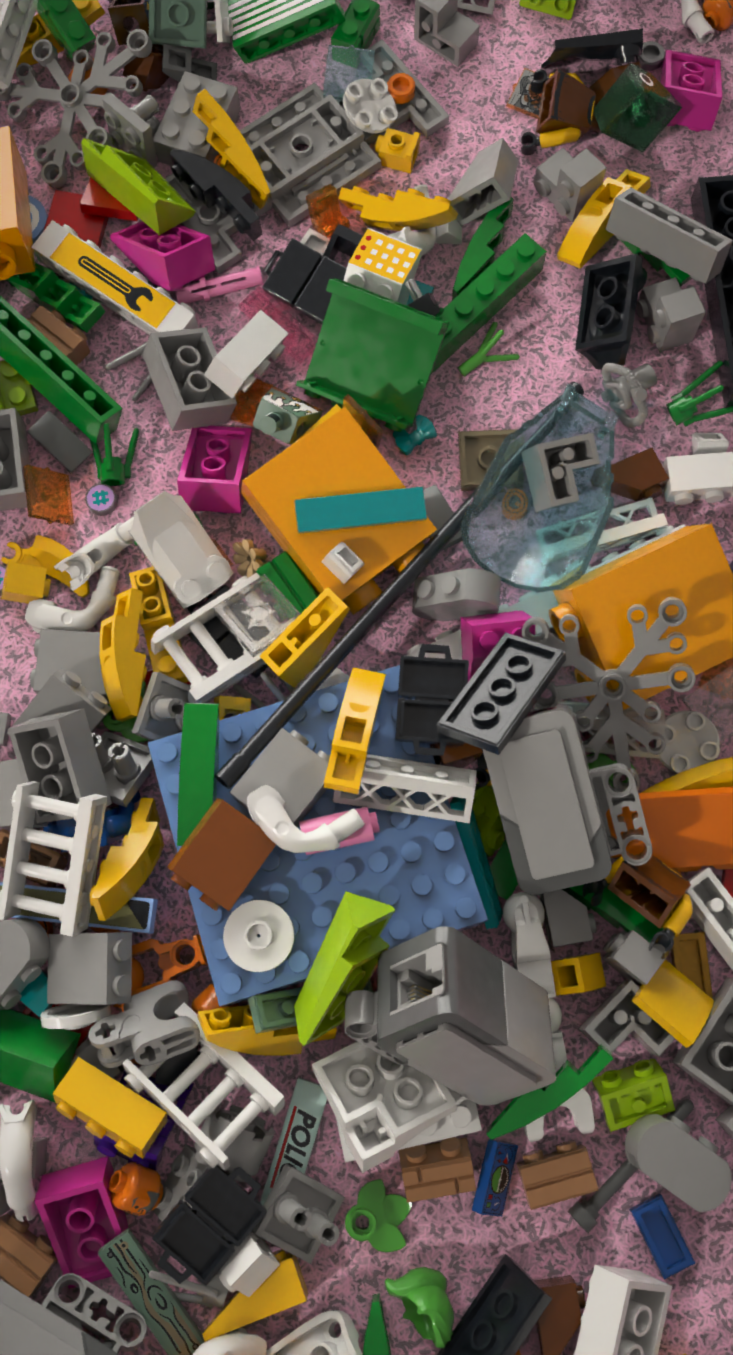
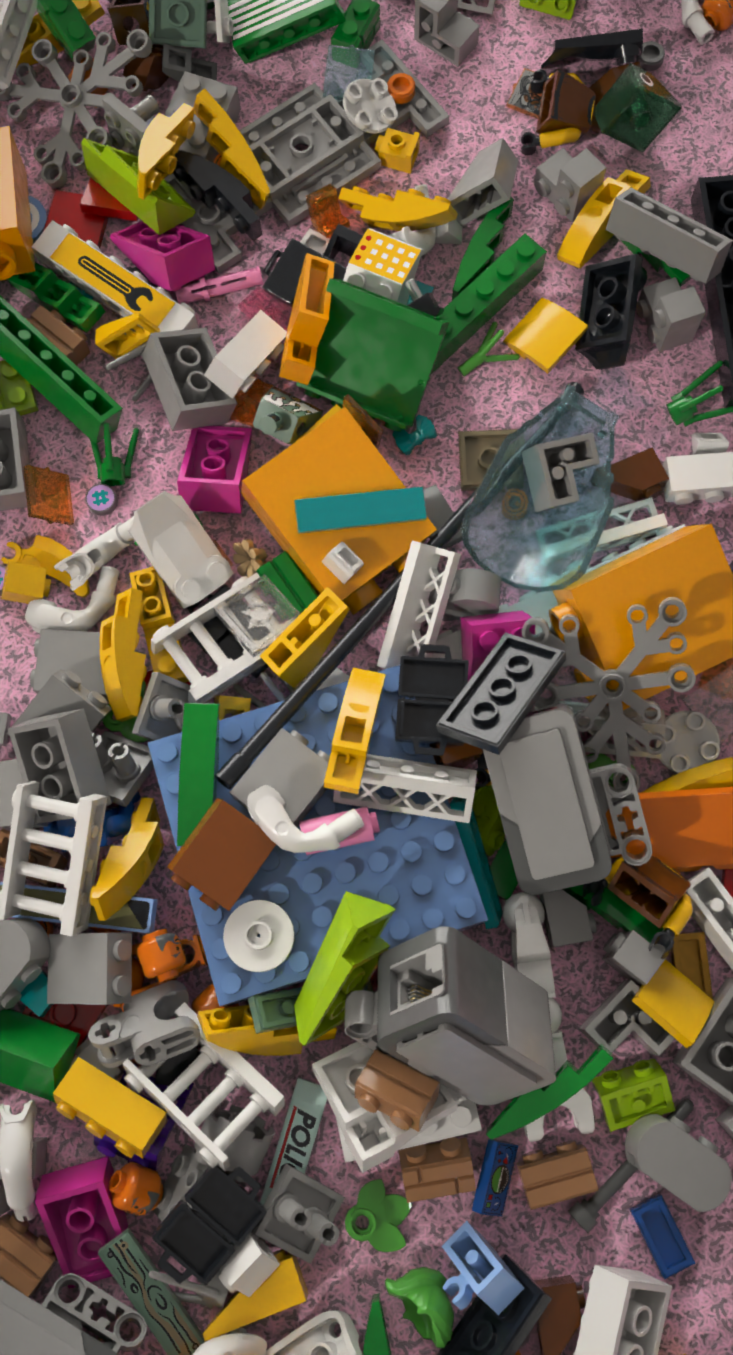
dark grey slope [27,411,93,474] -> none
white piece [40,1004,111,1030] -> none
yellow brick [551,952,606,996] -> none
light grey piece [601,363,657,428] -> none
dark pink slope [655,50,722,132] -> none
none -> yellow slope [95,312,160,359]
none -> orange head [136,928,186,983]
none -> yellow slope [137,103,196,200]
none -> light orange slope [279,253,335,385]
none -> medium nougat brick [355,1049,440,1132]
none -> white fence [377,540,461,669]
none -> light blue brick [441,1220,524,1315]
none -> yellow slope [503,297,588,374]

